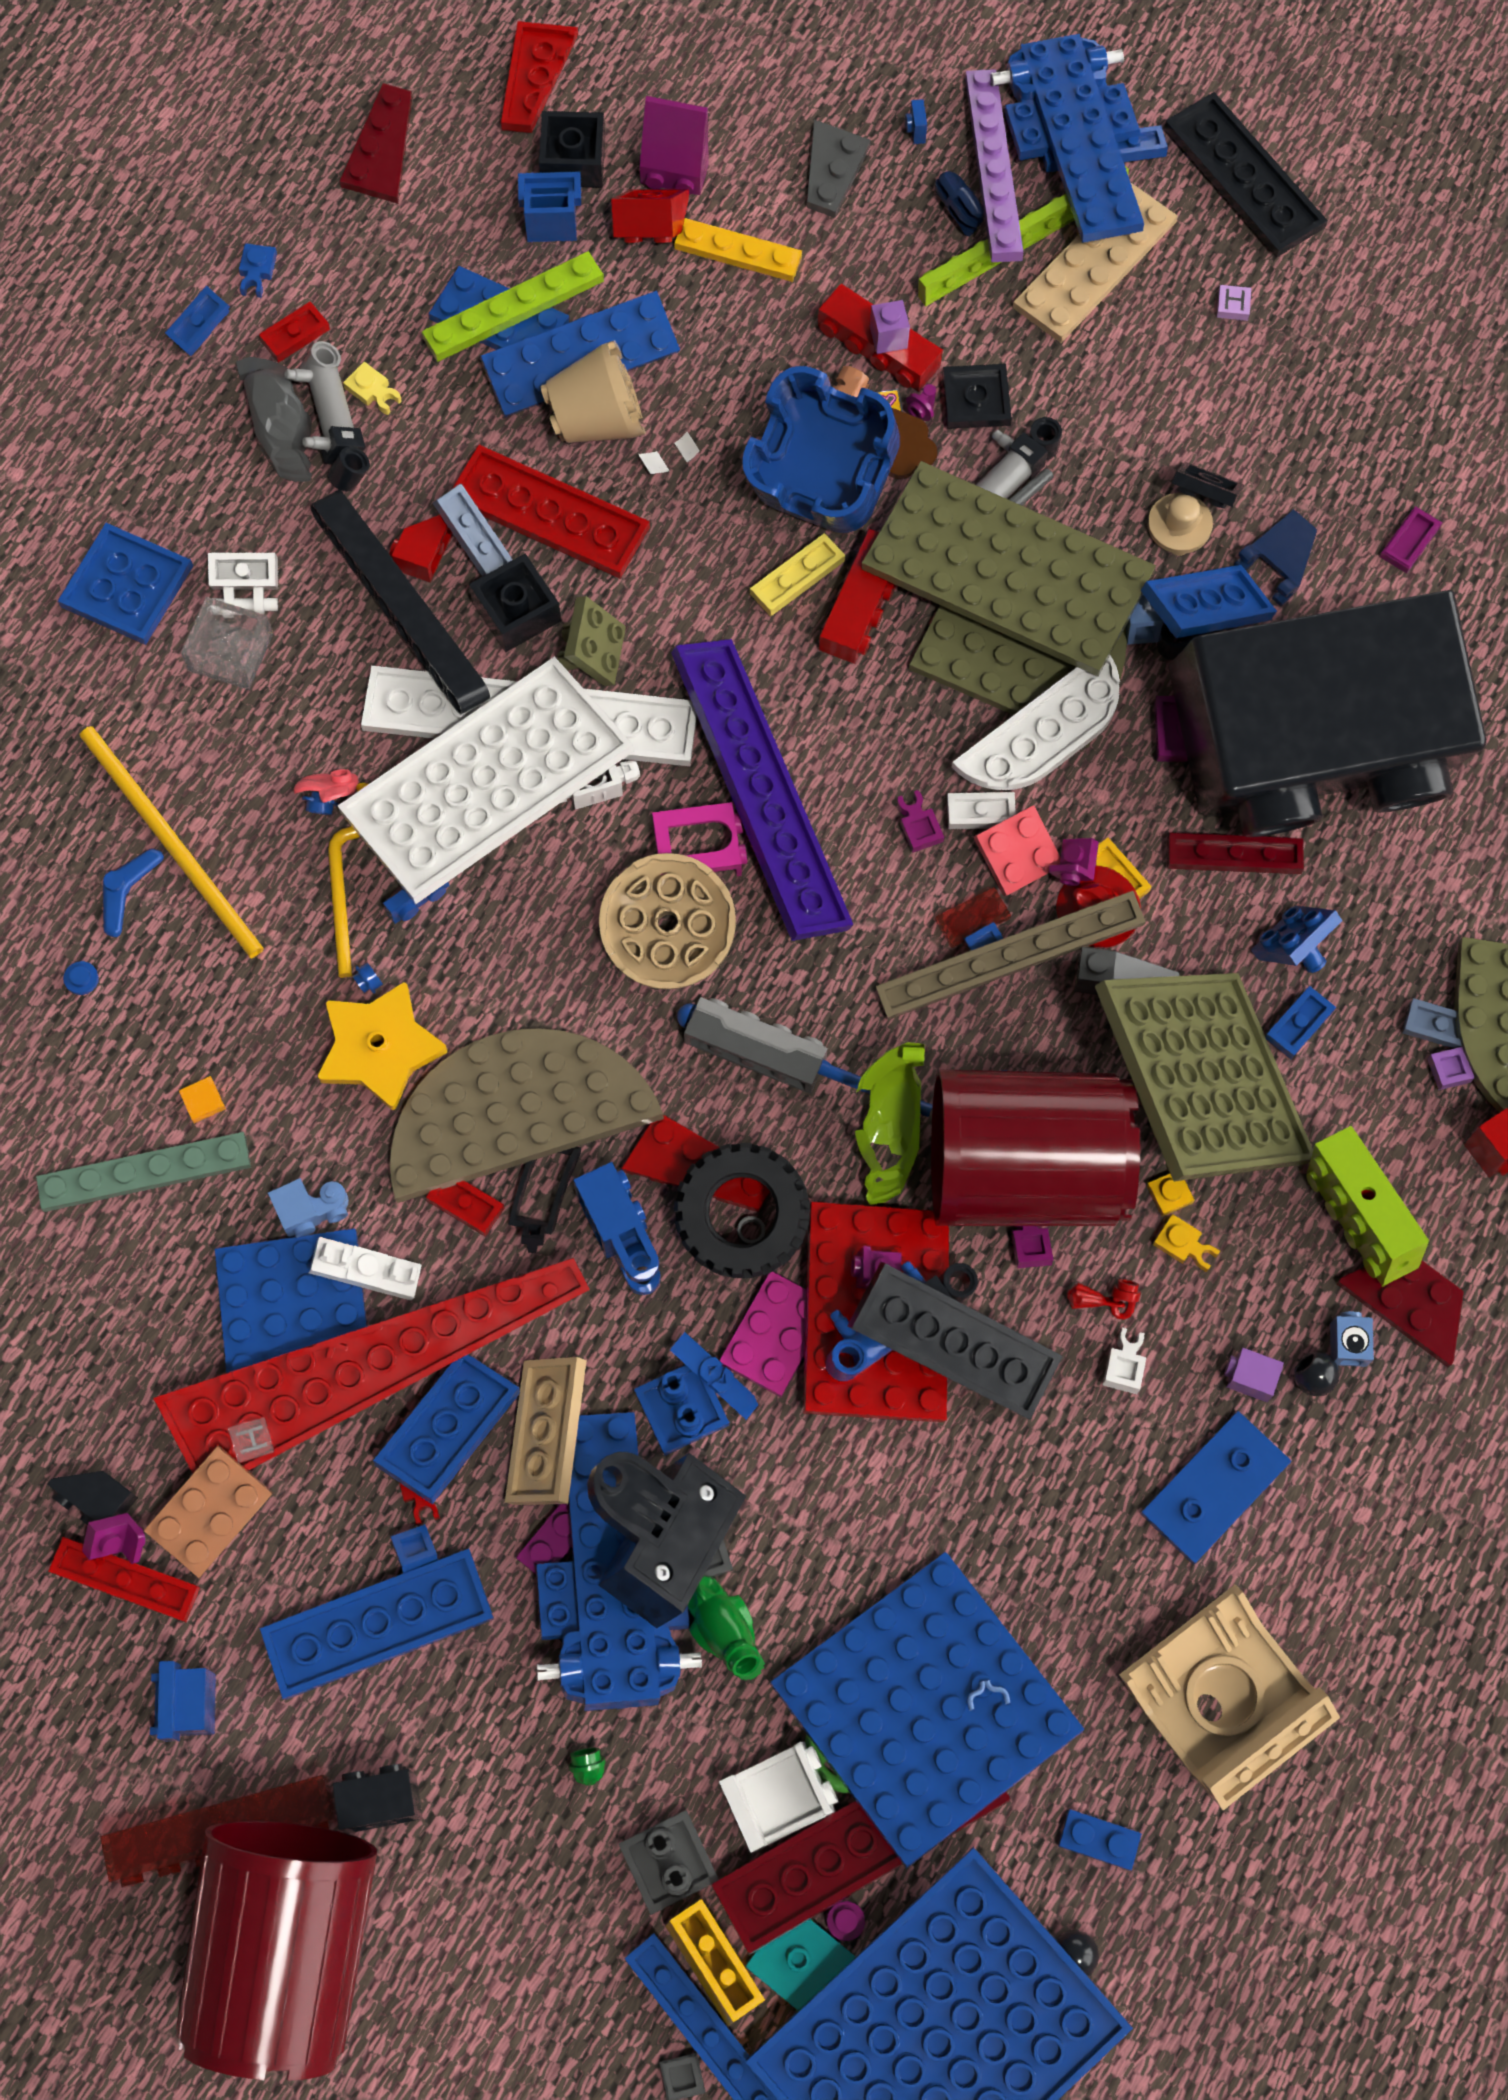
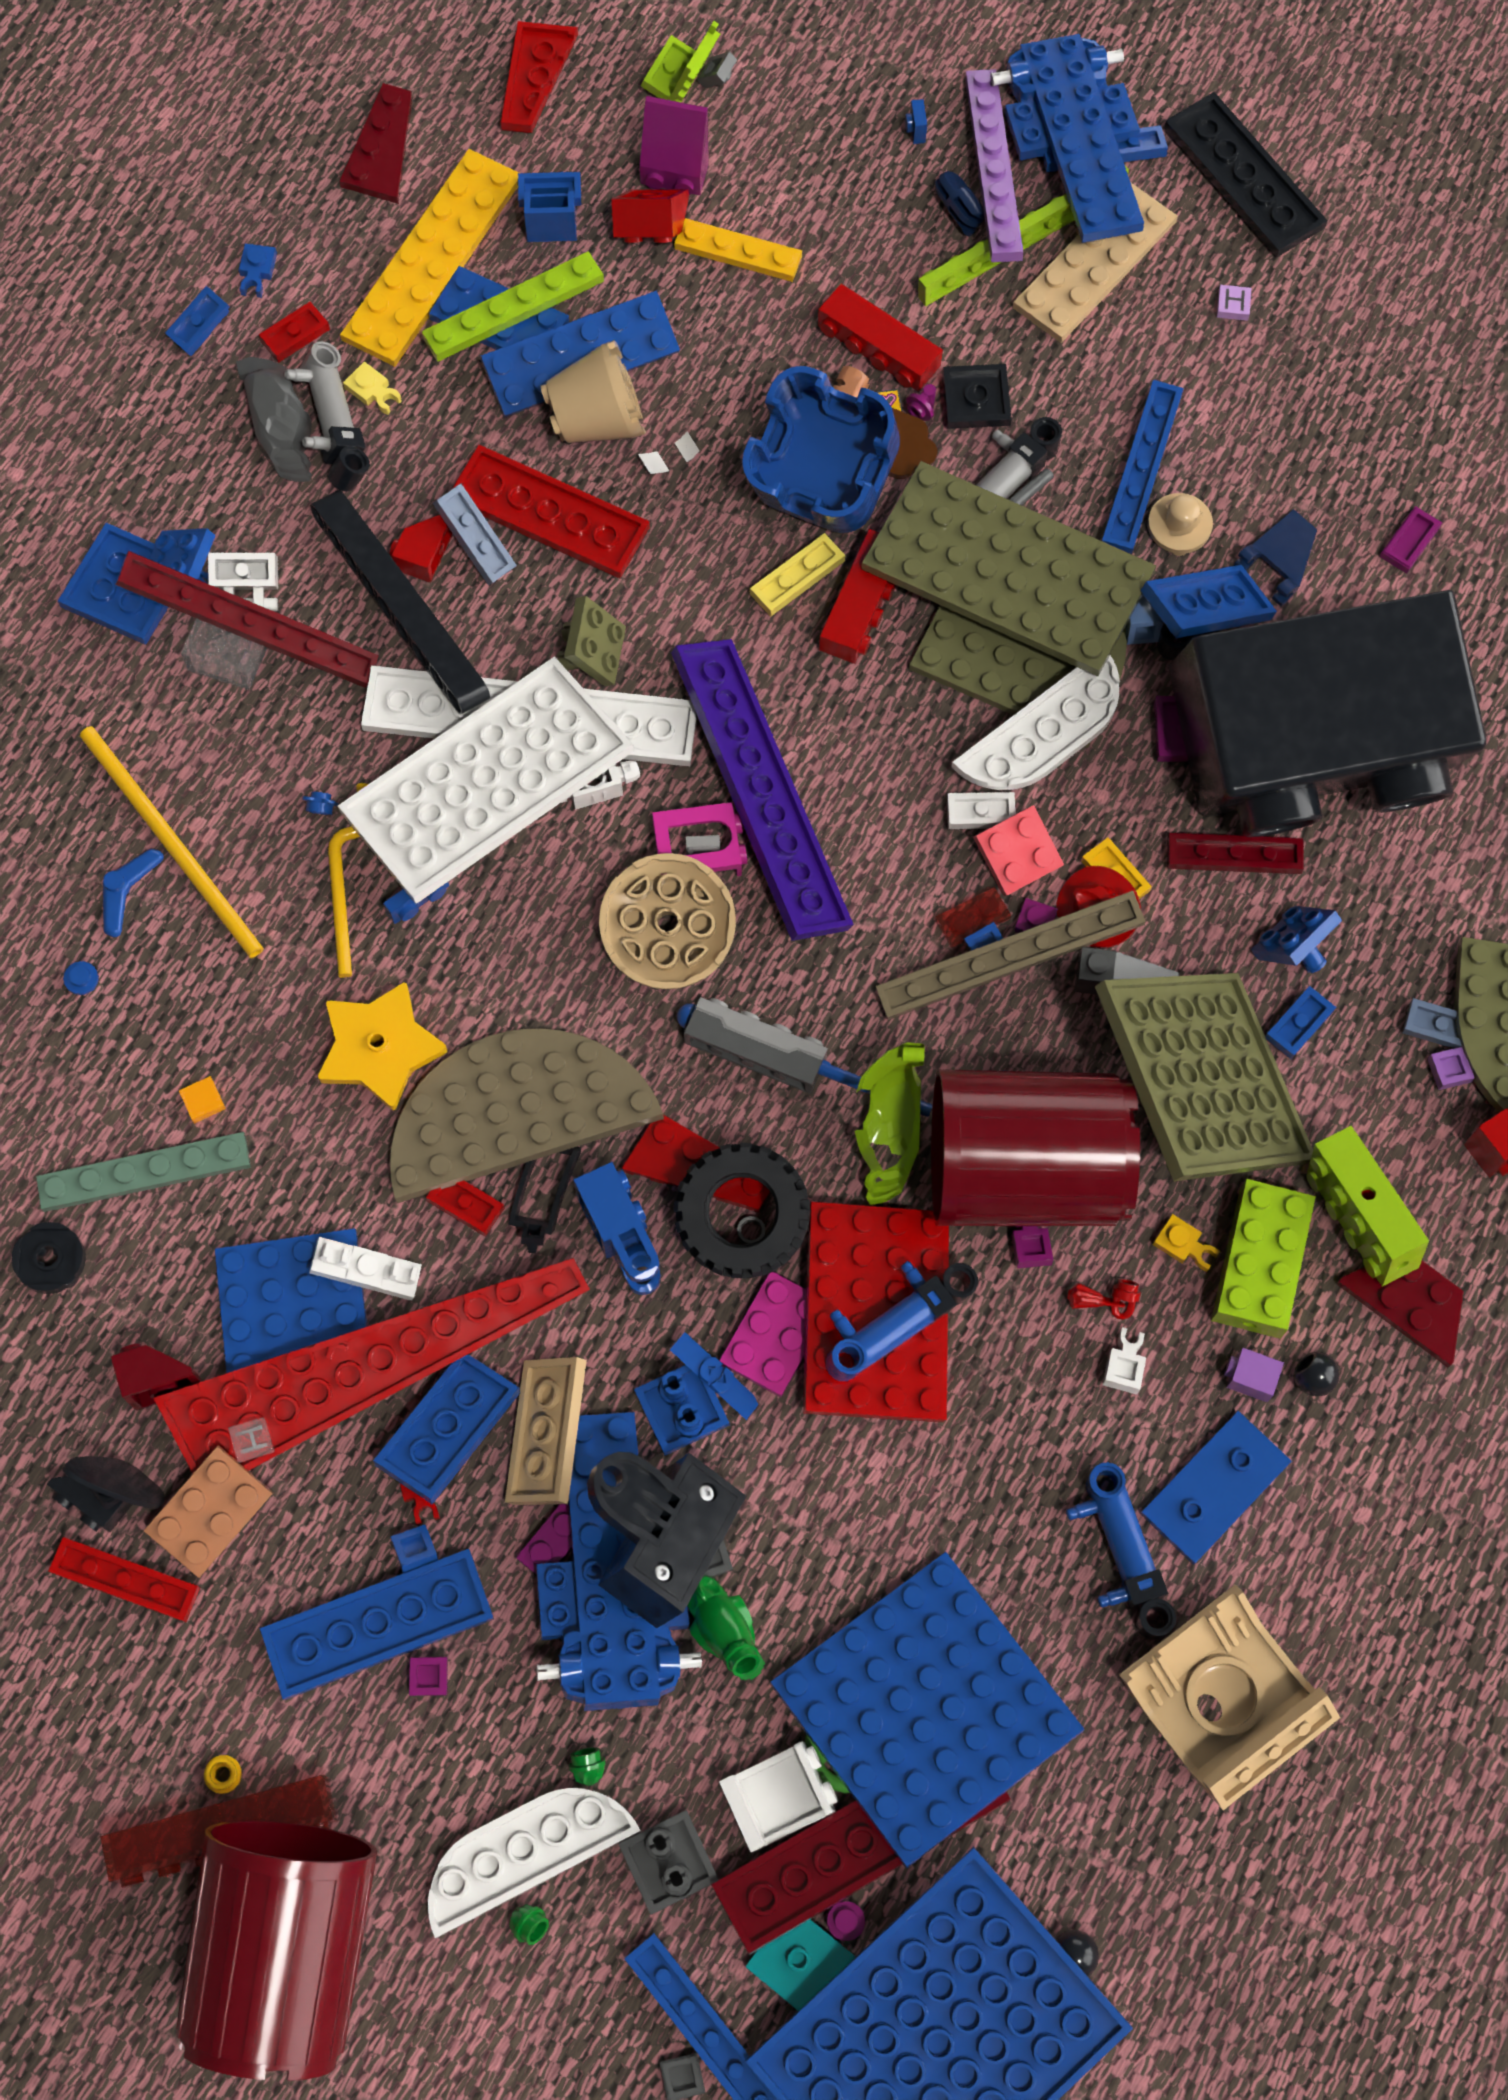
magenta bracket [82,1513,145,1564] -> none
blue plate [150,1661,216,1742] -> none
medium blue brick [268,1178,349,1238] -> none
coral plate [294,769,359,803] -> none
black brick [333,1764,423,1834] -> none
blue plate [352,962,383,994] -> none
black brick [469,553,561,653] -> none
black brick [539,111,605,188] -> none
yellow brick [665,1899,765,2027] -> none
dark grey wing [807,119,871,218] -> none
black plate [847,1261,1063,1420] -> none
magenta bracket [851,1246,901,1289] -> none
medium lavender brick [870,300,910,354] -> none
magenta plate [897,790,944,853] -> none
medium blue piece [967,1680,1011,1711] -> none
magenta bracket [1049,838,1099,886] -> none
blue plate [1058,1809,1142,1871] -> none
yellow plate [1147,1174,1195,1217] -> none
black plate [1172,462,1244,509] -> none
medium blue brick [1330,1311,1374,1367] -> none
none -> black plate [12,1222,86,1294]
none -> black shield [62,1456,165,1509]
none -> dark red slope [110,1343,203,1411]
none -> dark red plate [115,551,379,688]
none -> blue plate [150,528,216,584]
none -> yellow plate [204,1755,242,1794]
none -> yellow plate [340,149,519,367]
none -> magenta plate [409,1657,448,1696]
none -> white plate [428,1788,641,1938]
none -> green plate [509,1904,549,1945]
none -> lime plate [641,21,720,102]
none -> light grey tile [686,835,720,855]
none -> dark grey plate [697,51,737,88]
none -> magenta plate [1014,898,1058,933]
none -> blue piece [1066,1462,1176,1640]
none -> blue plate [1102,380,1184,554]
none -> lime brick [1211,1179,1316,1339]

